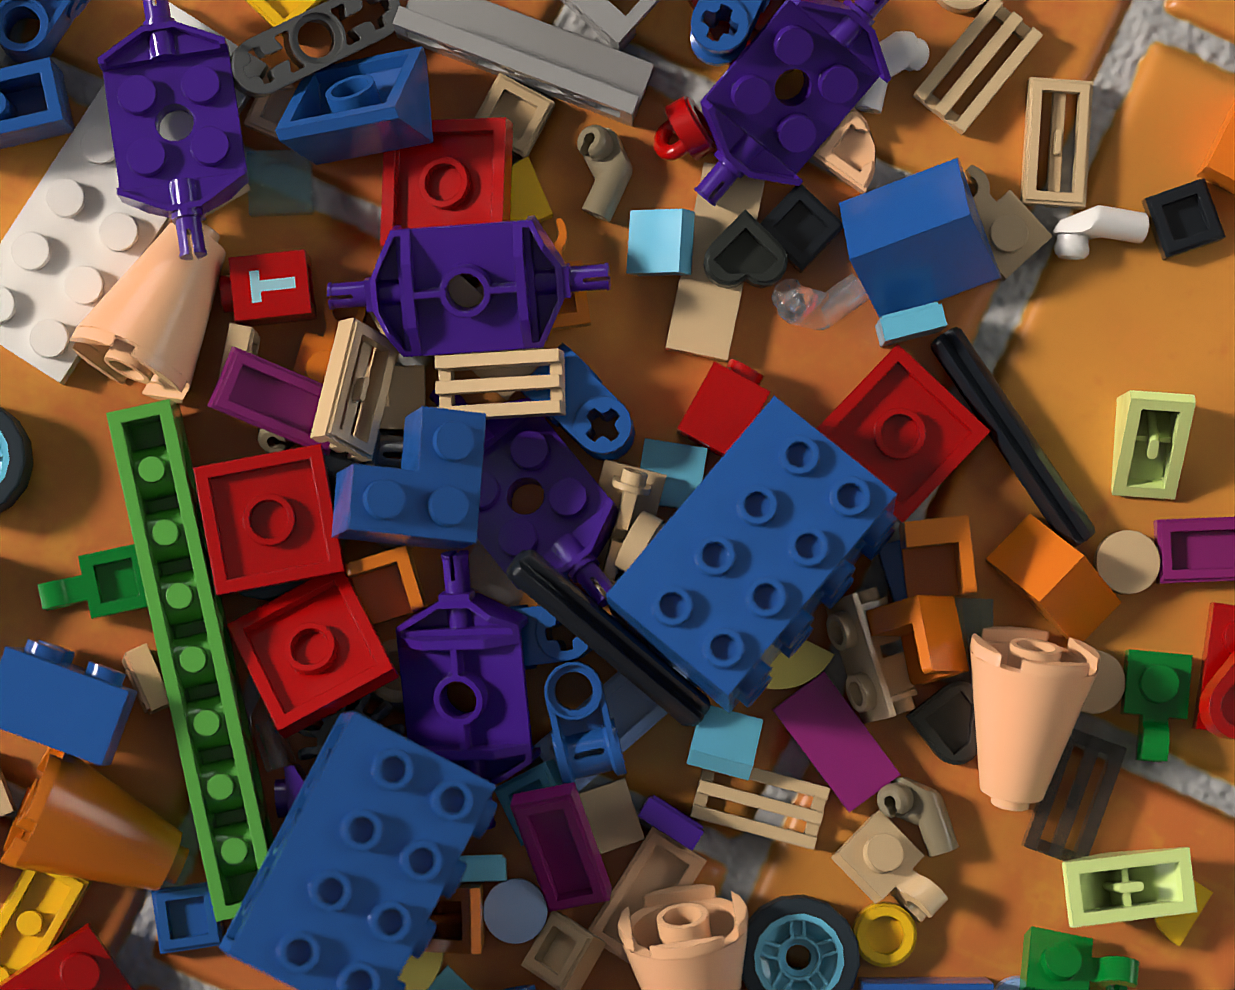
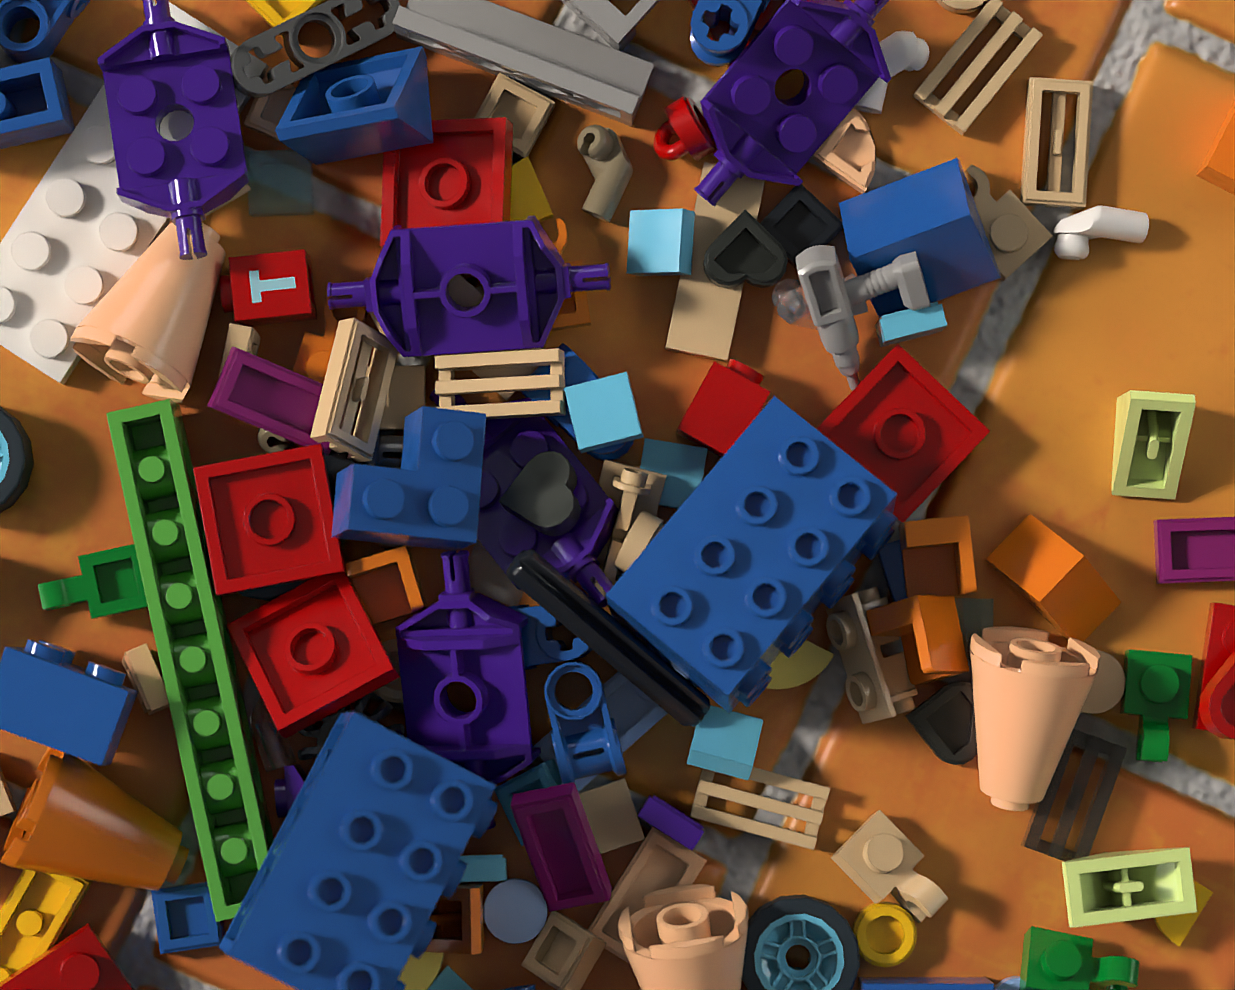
magenta tile [772,671,901,813] -> none
dark tan arm [877,777,959,857] -> none
black axle [931,327,1095,548] -> none
tan tile [1093,530,1160,594] -> none
black tile [1141,178,1226,260] -> none
none -> pearl dark grey tile [499,451,581,536]
none -> medium azure tile [564,372,643,453]
none -> light grey piece [795,245,931,390]

